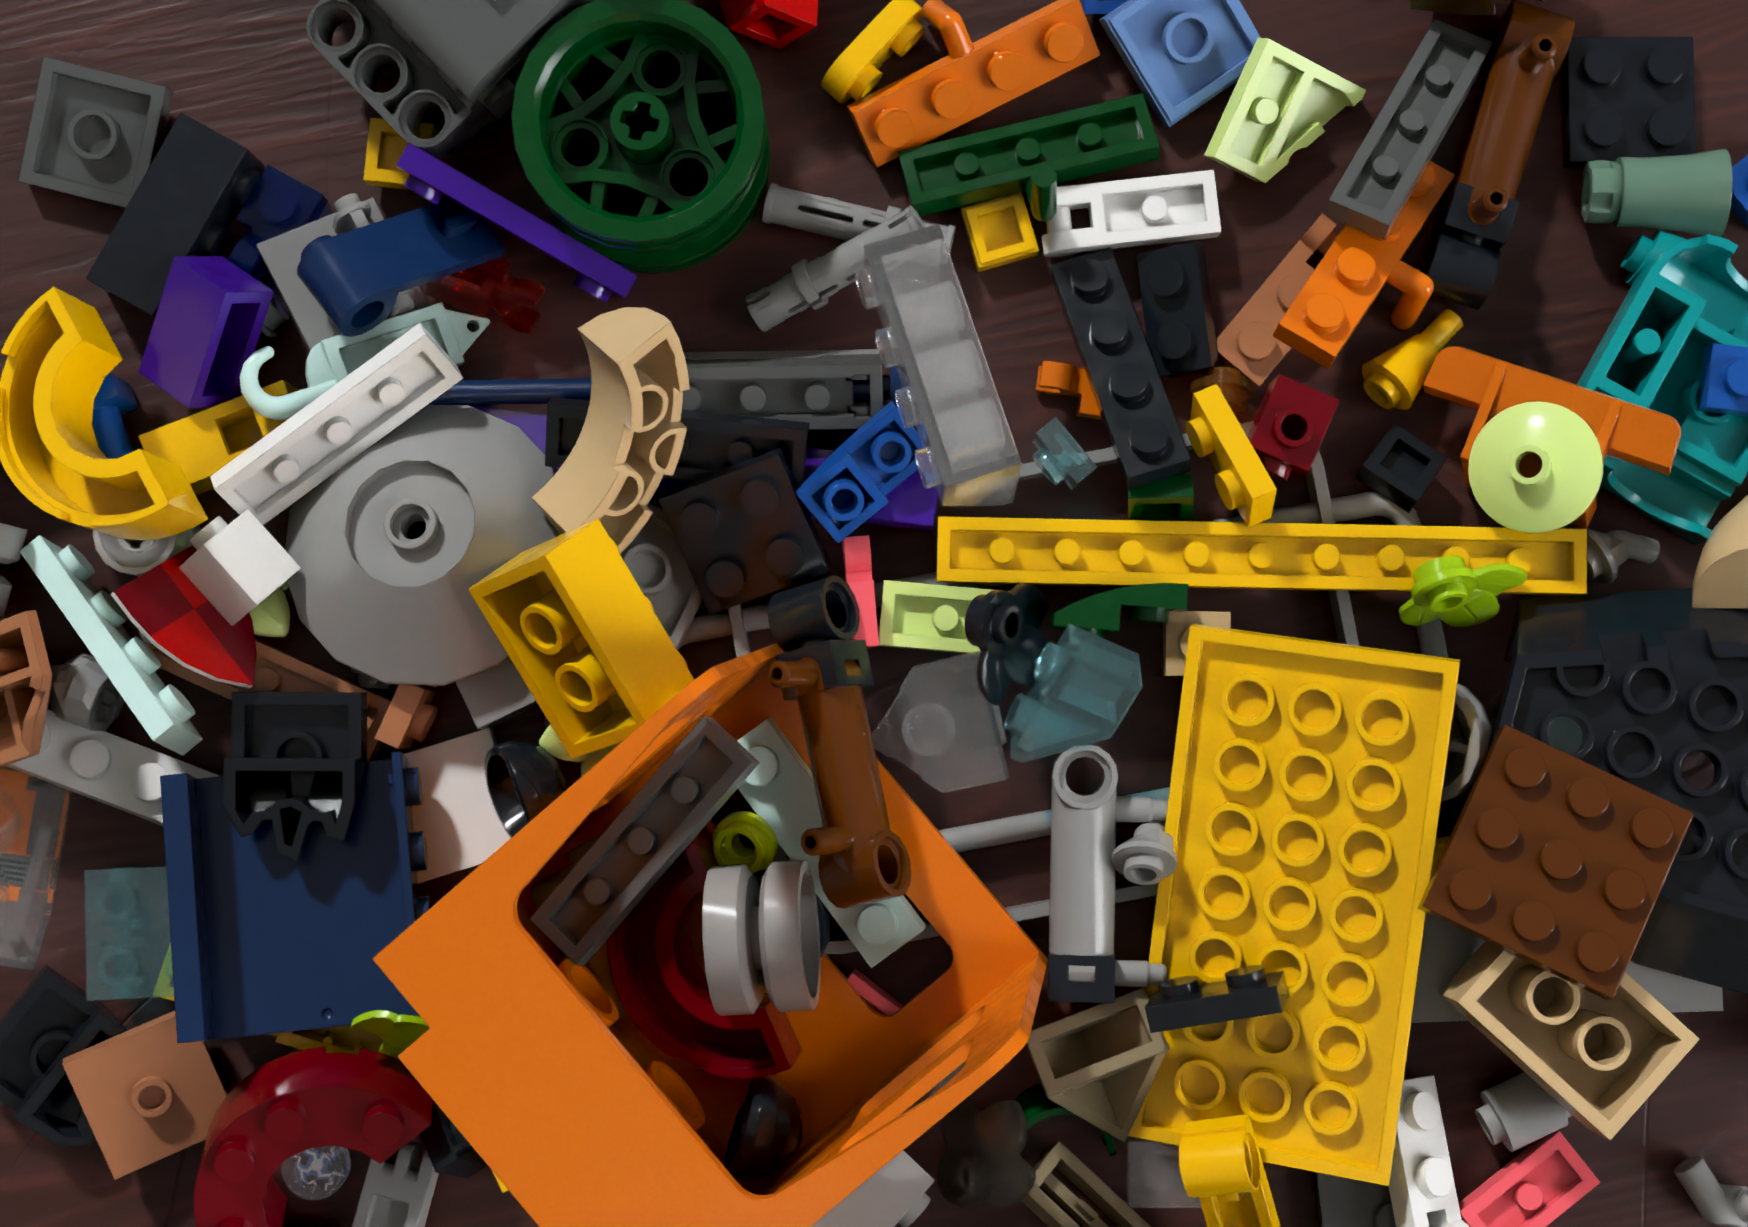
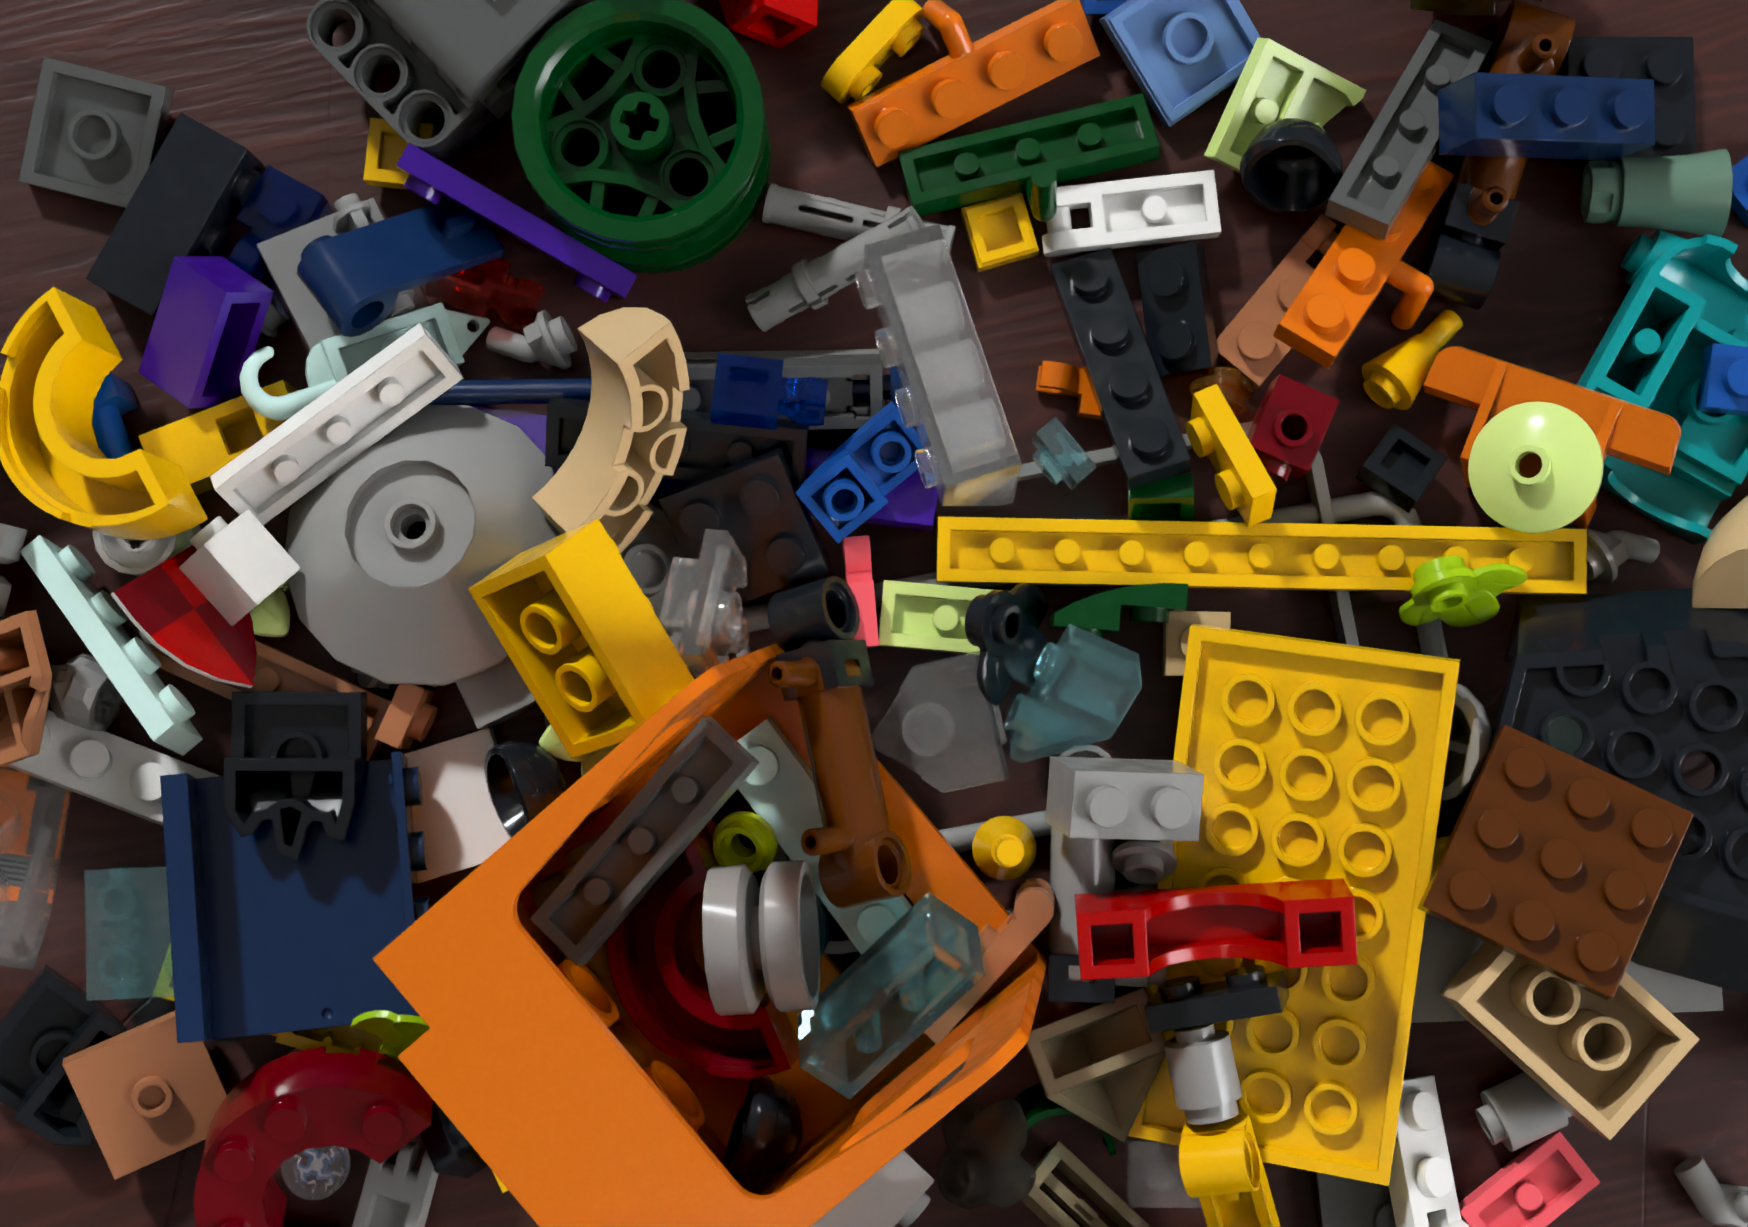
none -> light grey plate [486,310,577,370]
none -> clear plate [659,529,749,678]
none -> clear blue plate [711,353,828,430]
none -> clear light blue brick [797,892,985,1100]
none -> nougat plate [918,877,1055,1045]
none -> yellow cone [972,816,1037,881]
none -> light grey piece [1045,756,1204,841]
none -> red arch [1074,878,1358,980]
none -> light grey brick [1164,1023,1242,1125]
none -> black piece [1240,118,1343,214]
none -> dark blue brick [1438,72,1655,161]

